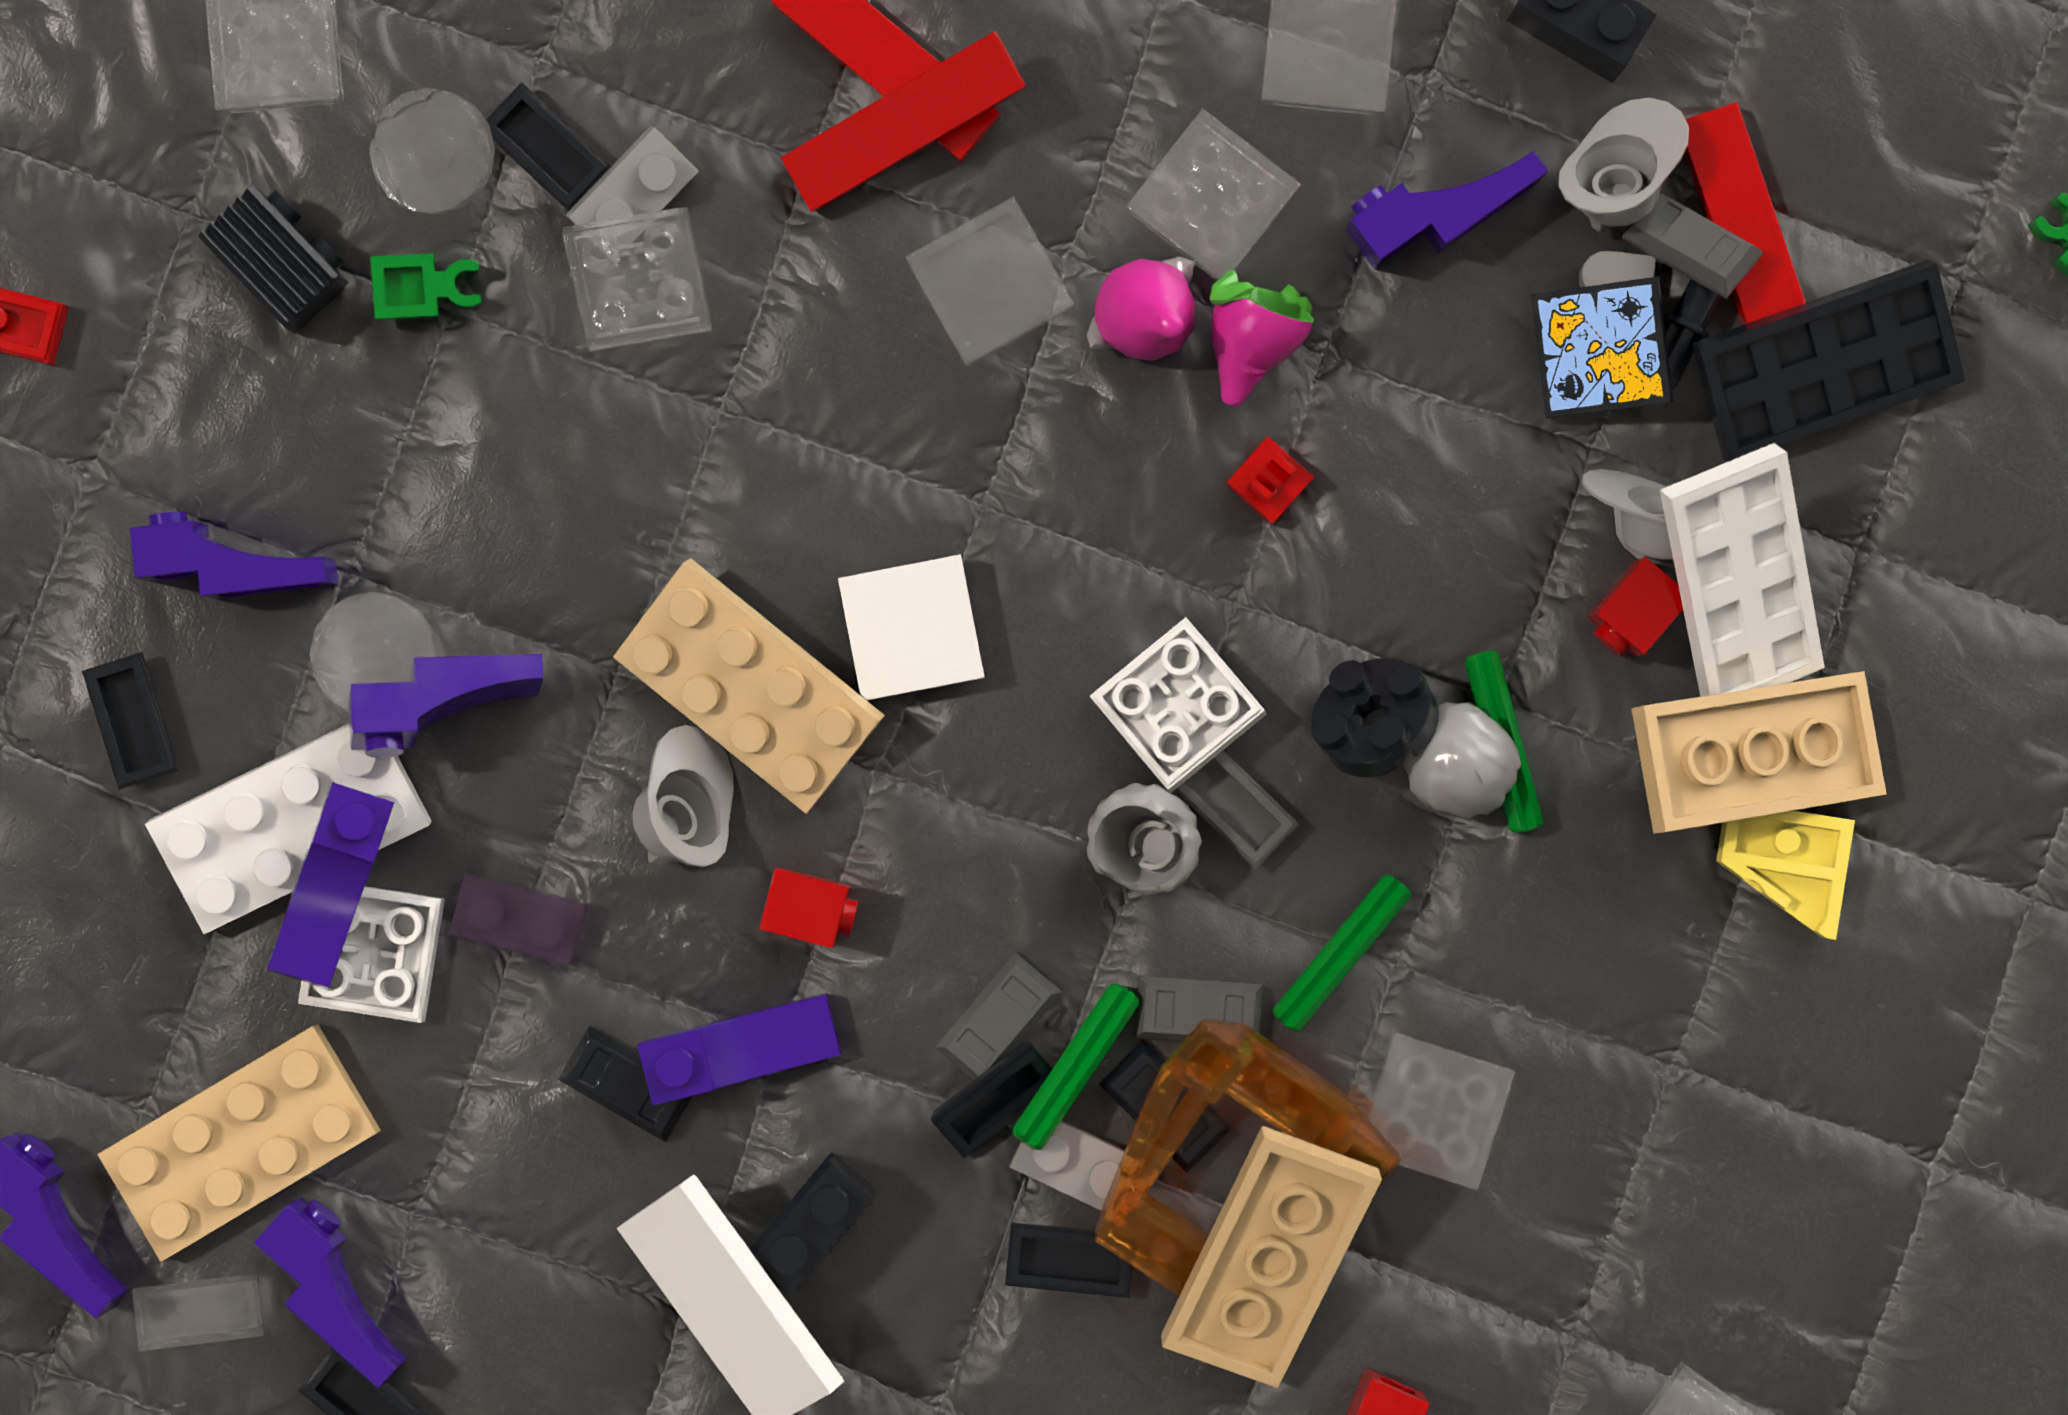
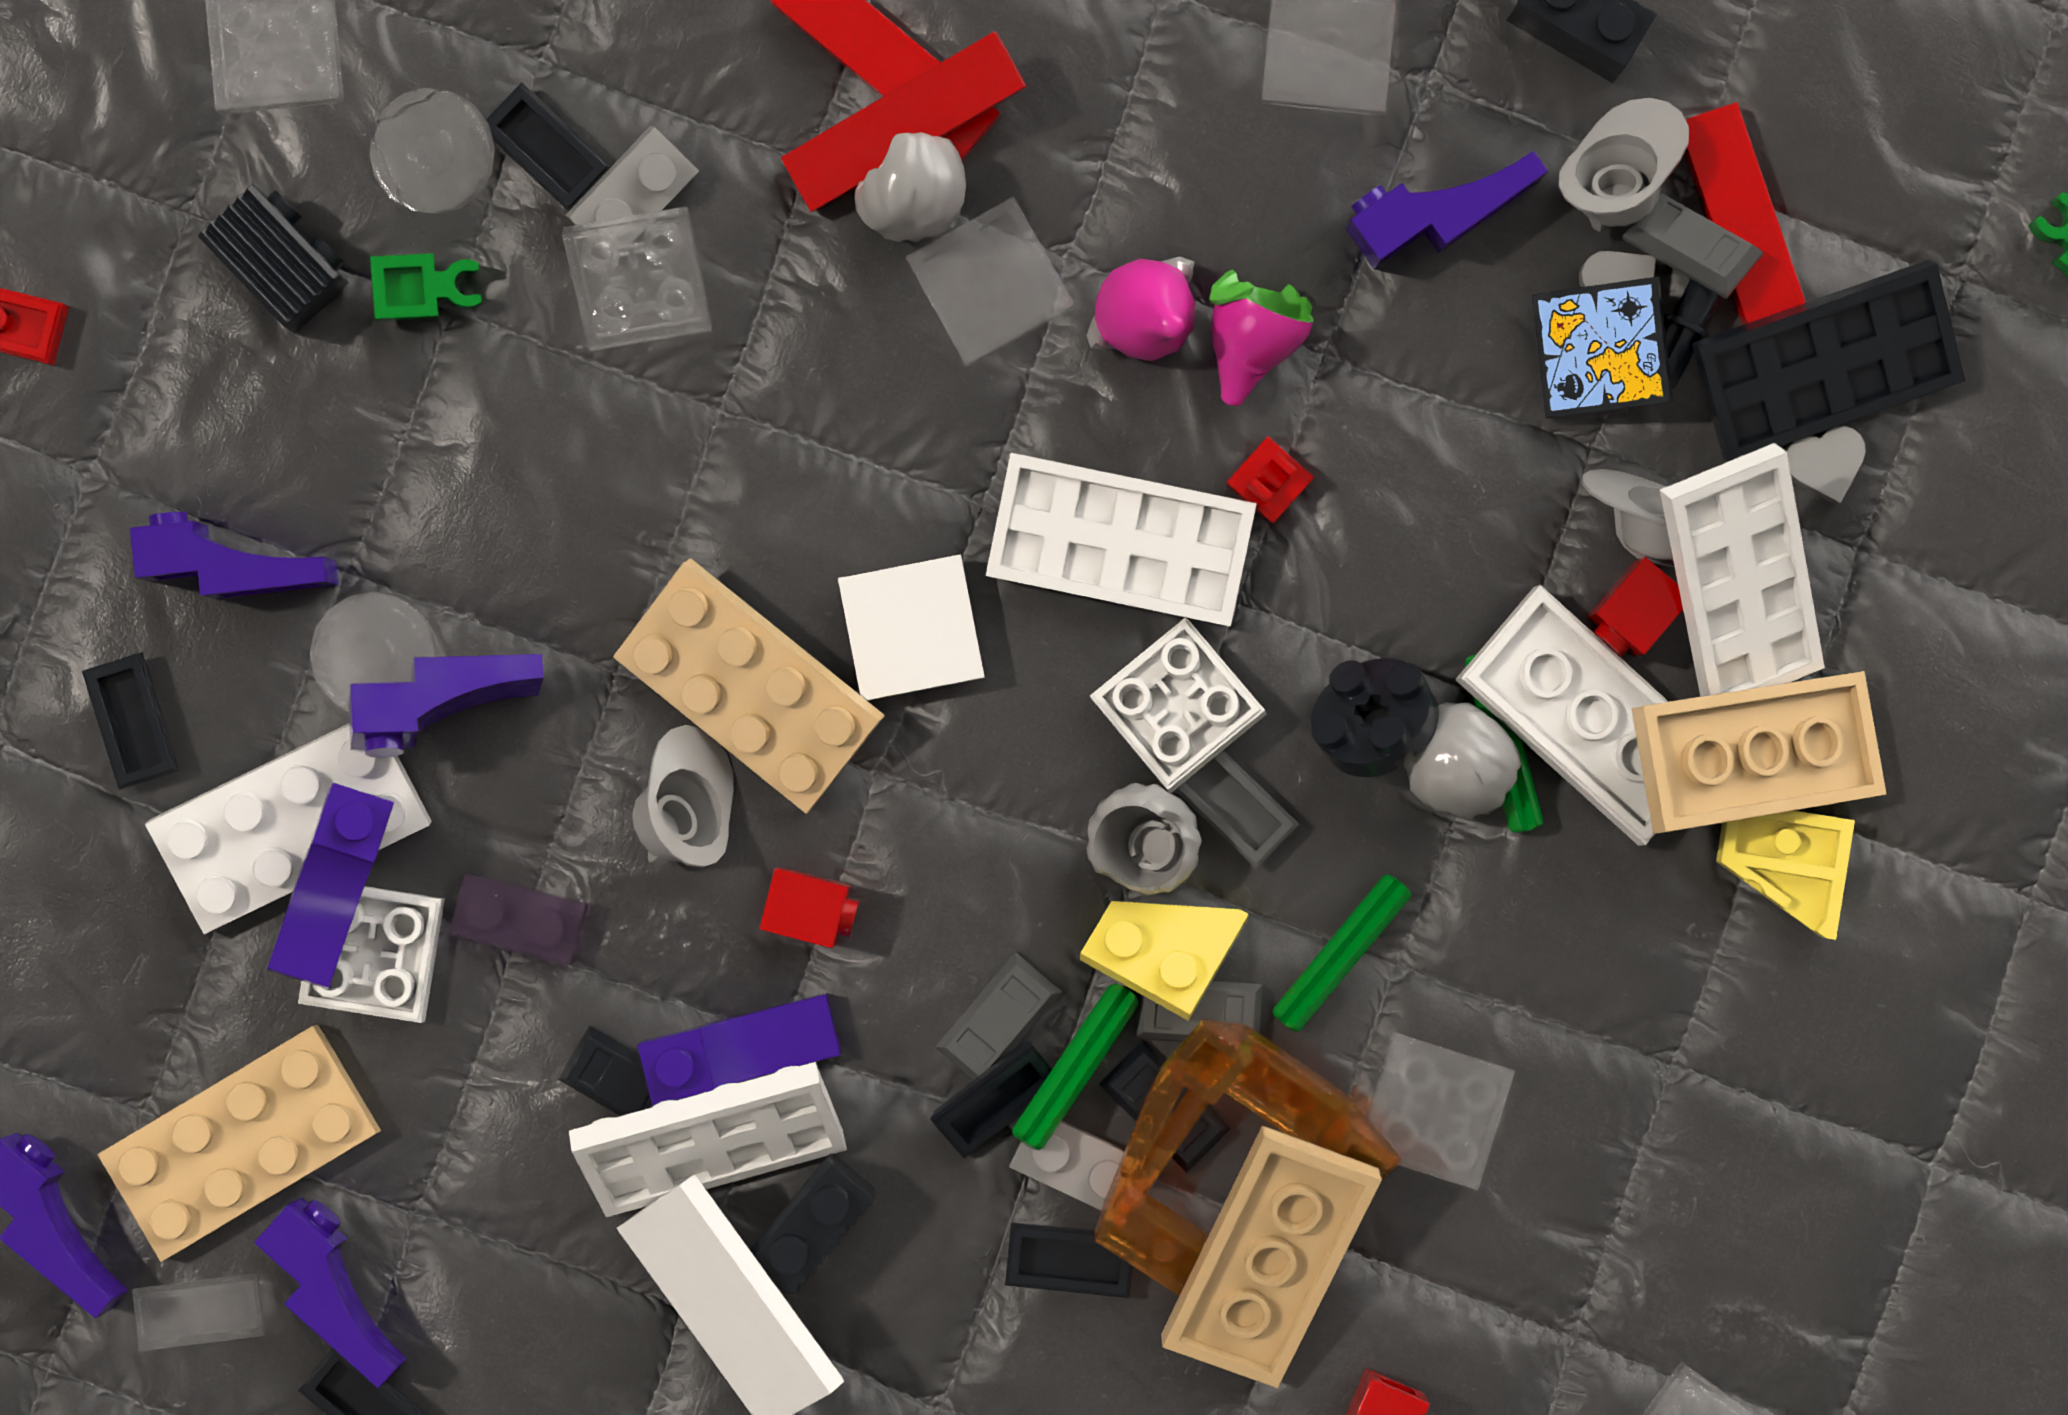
clear tile [1125,108,1301,280] -> none
none -> white plate [569,1062,847,1217]
none -> light grey hair [854,132,966,243]
none -> white plate [986,453,1257,626]
none -> light yellow wing [1080,901,1249,1021]
none -> white tile [1455,585,1668,846]
none -> light grey tile [1784,426,1866,505]

